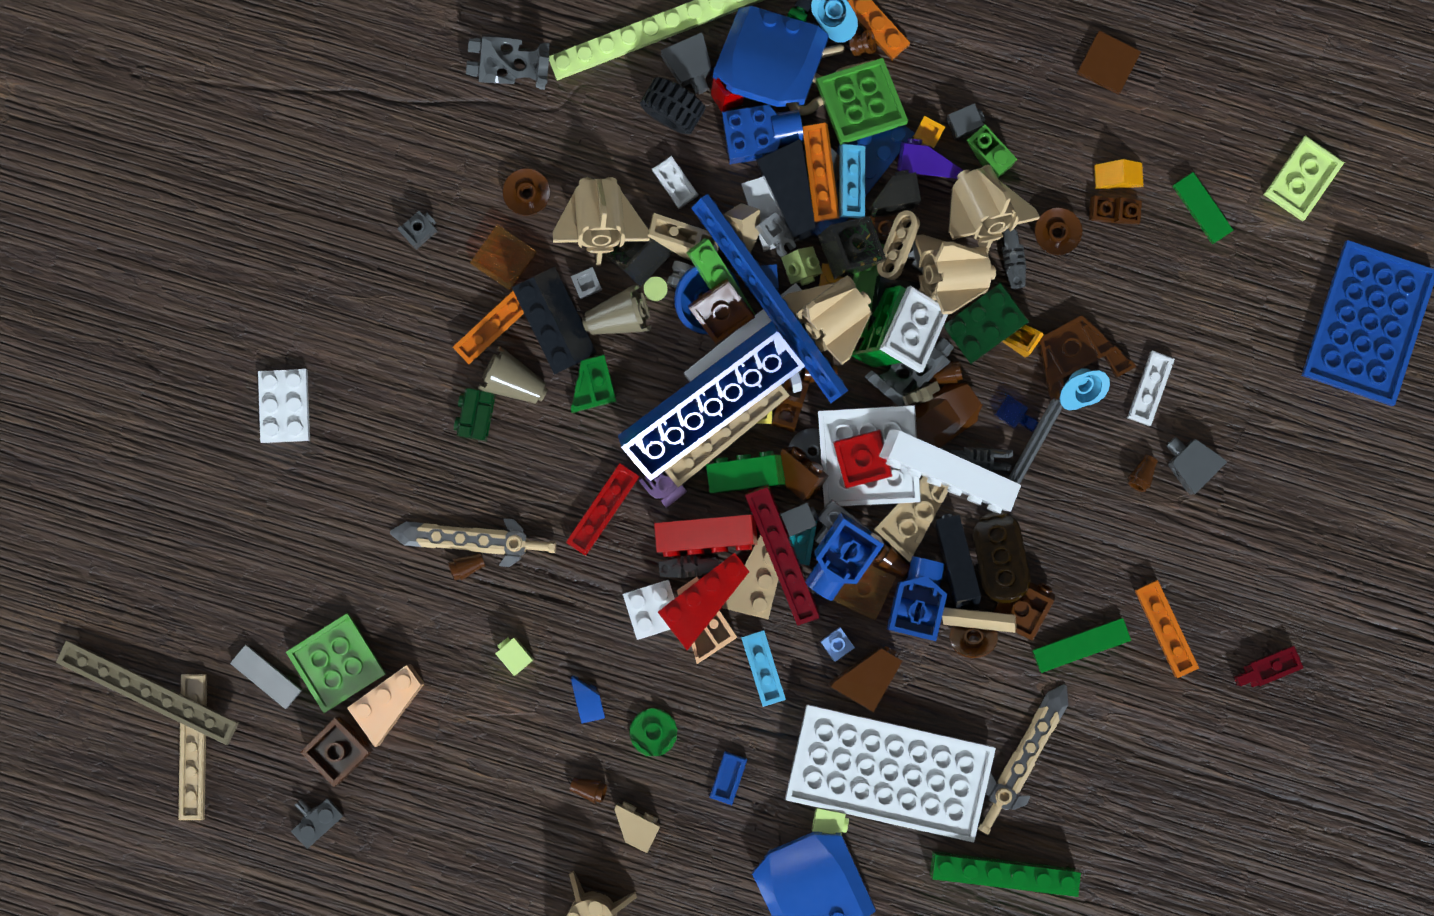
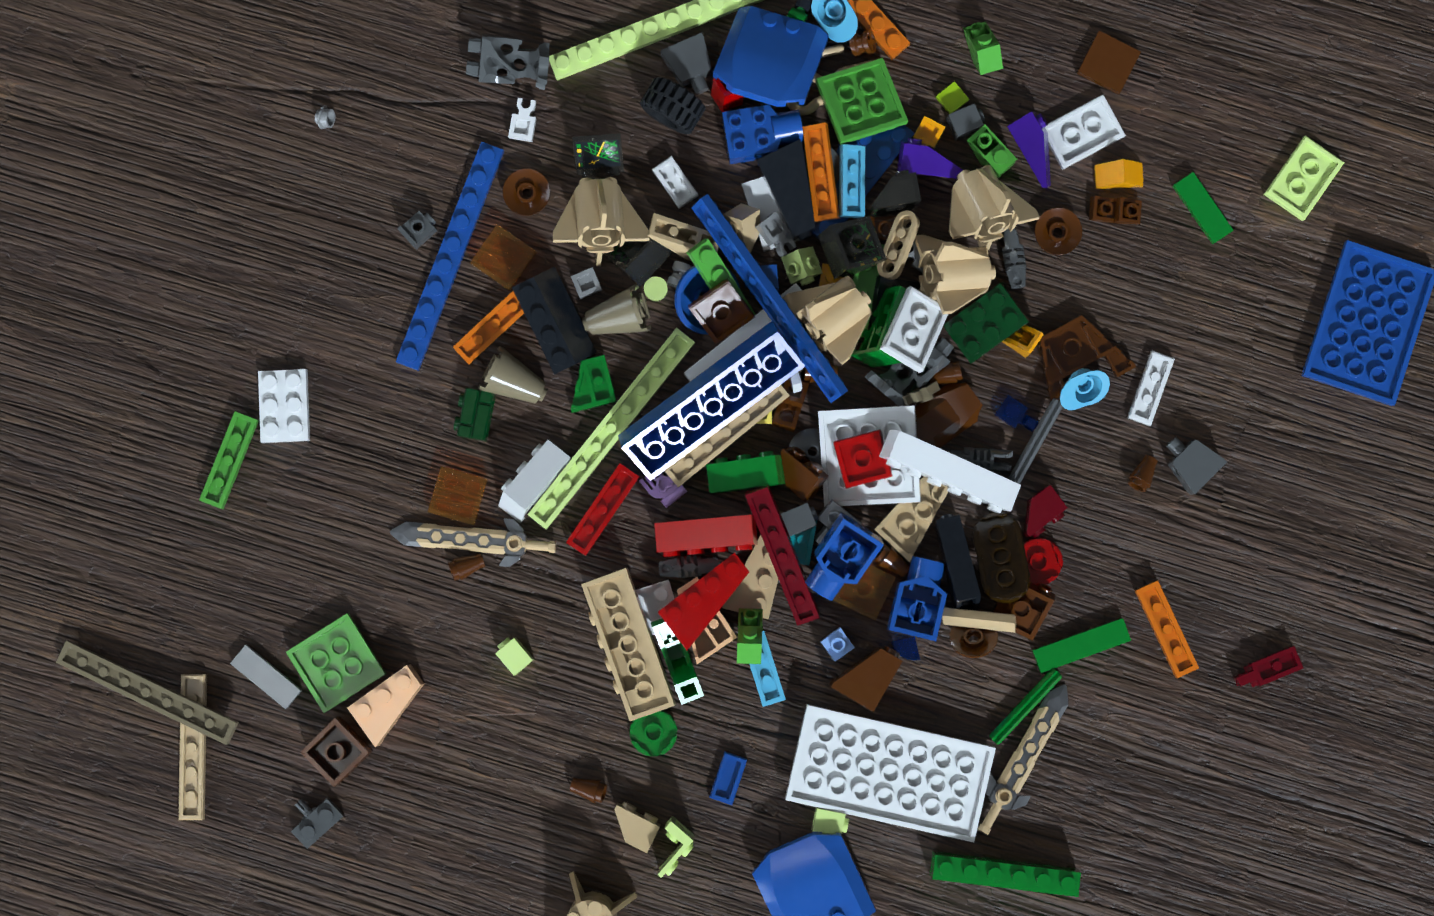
blue slope [571,675,605,724] -> none
none -> bright green plate [199,411,259,509]
none -> light grey plate [315,106,335,129]
none -> blue plate [396,141,504,371]
none -> clear orange plate [428,466,488,525]
none -> white wedge [498,440,570,523]
none -> white plate [508,98,536,142]
none -> yellowish green plate [527,328,695,530]
none -> slope [572,134,625,178]
none -> tan plate [581,568,676,721]
none -> green arch [651,618,704,704]
none -> yellowish green bracket [658,816,694,878]
none -> bright green slope [737,608,763,664]
none -> clear blue tile [891,636,920,661]
none -> lime tile [936,81,970,114]
none -> bright green slope [963,22,1003,75]
none -> green axle [989,669,1062,744]
none -> dark purple slope [1007,111,1051,188]
none -> dark red slope [1023,485,1068,538]
none -> red tile [1024,538,1063,586]
none -> white tile [1045,95,1126,170]

